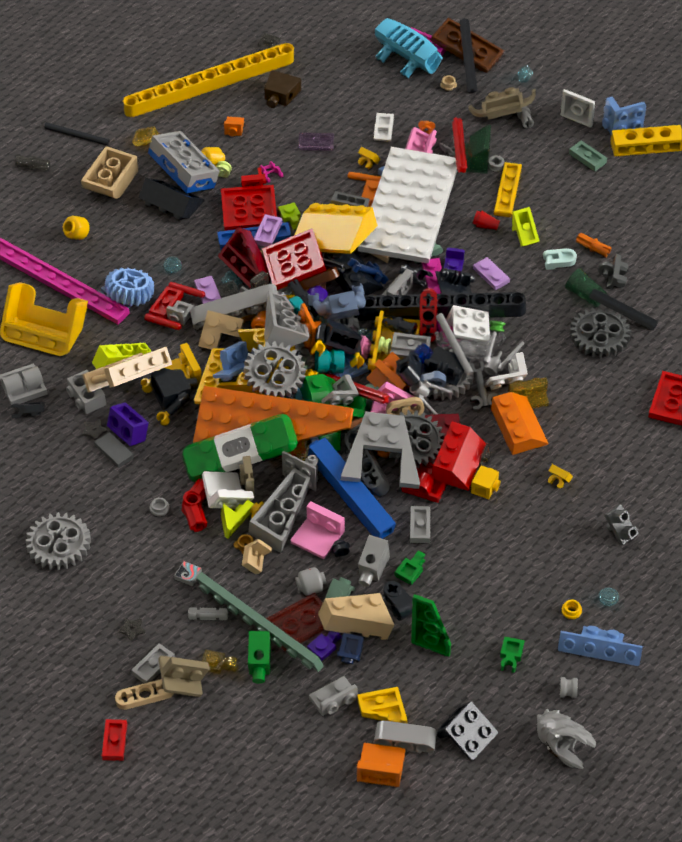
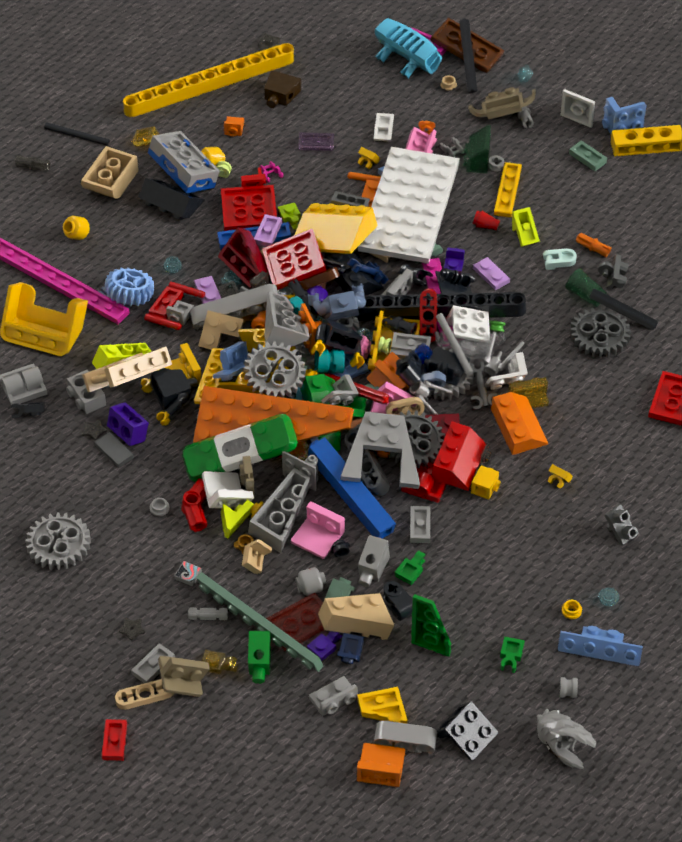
red axle [452,117,467,173] -> none

